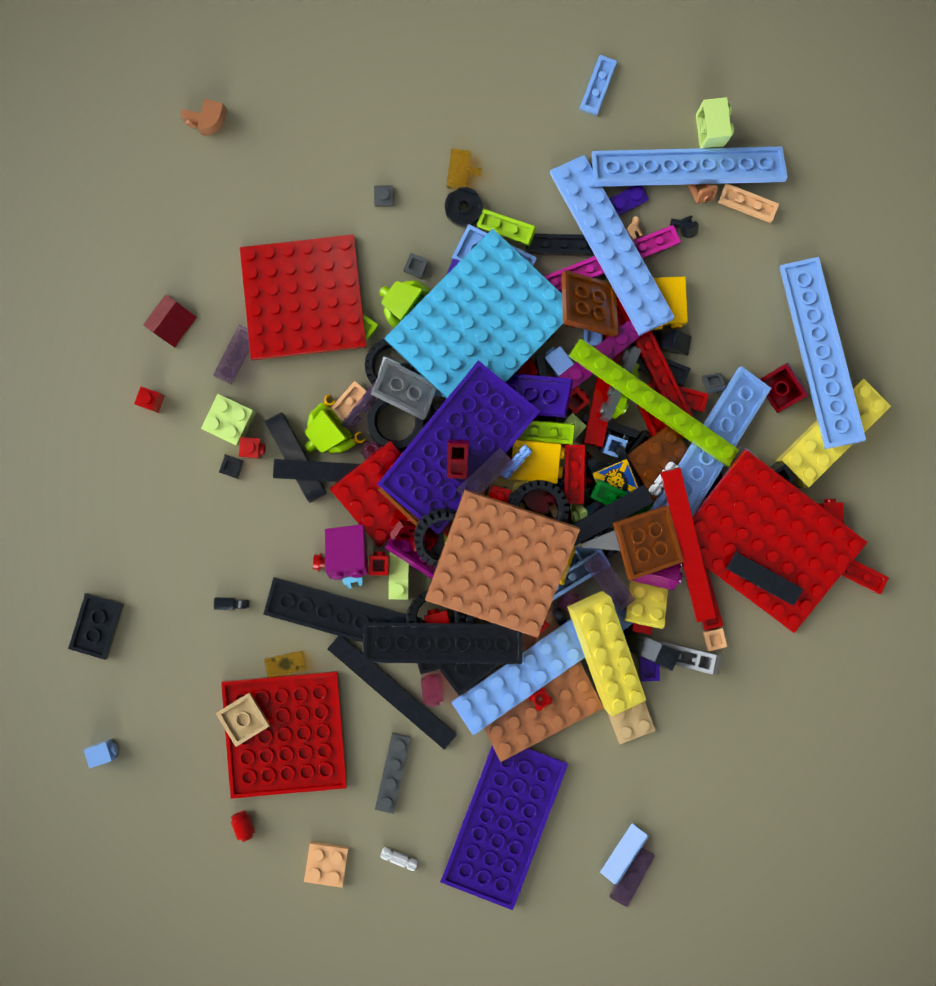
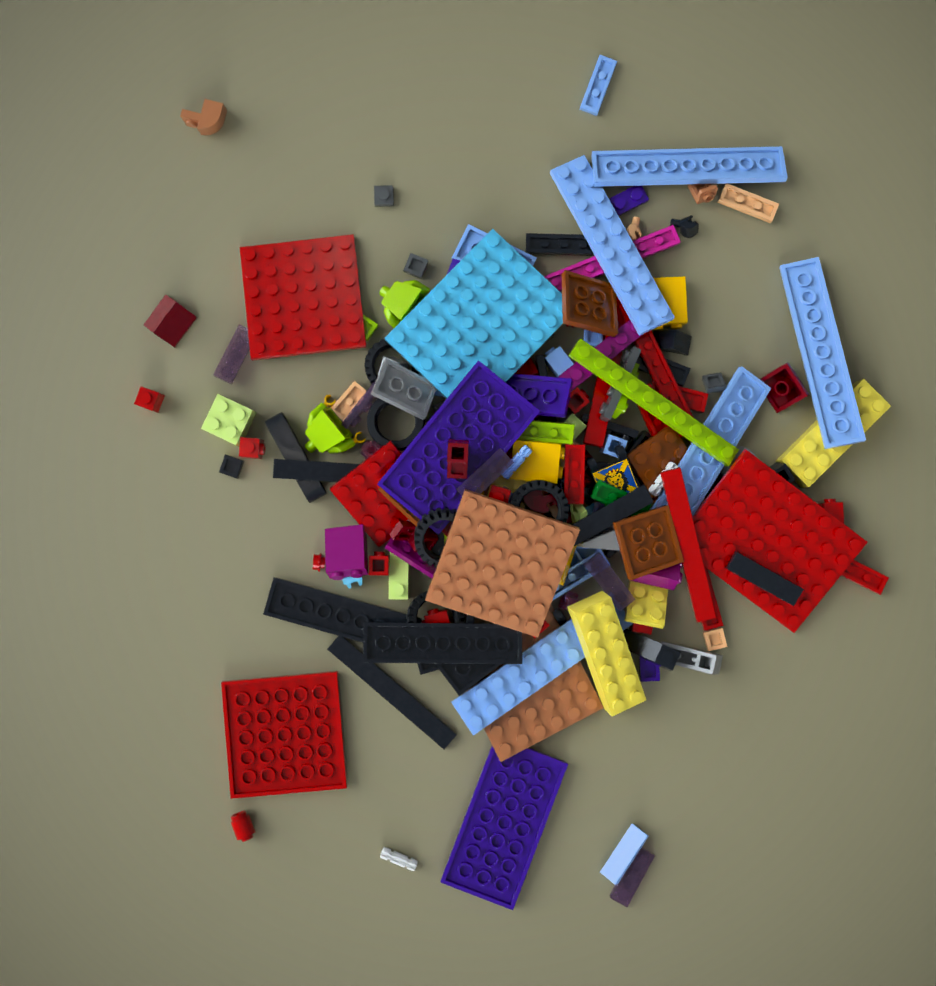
black plate [68,593,124,660] -> none
light blue brick [84,739,118,769] -> none
black bar [214,597,249,610] -> none
tan plate [216,692,270,747] -> none
clear yellow tile [264,650,306,677] -> none
light nougat plate [304,841,349,888] -> none
dark grey plate [375,732,411,814] -> none
clear pink brick [421,673,444,707] -> none
black plate [445,187,483,227] -> none
clear yellow plate [446,149,482,189] -> none
lime plate [476,209,537,246] -> none
red plate [529,687,552,711] -> none
tan plate [607,701,656,744] -> none
yellowish green brick [696,97,734,148] -> none

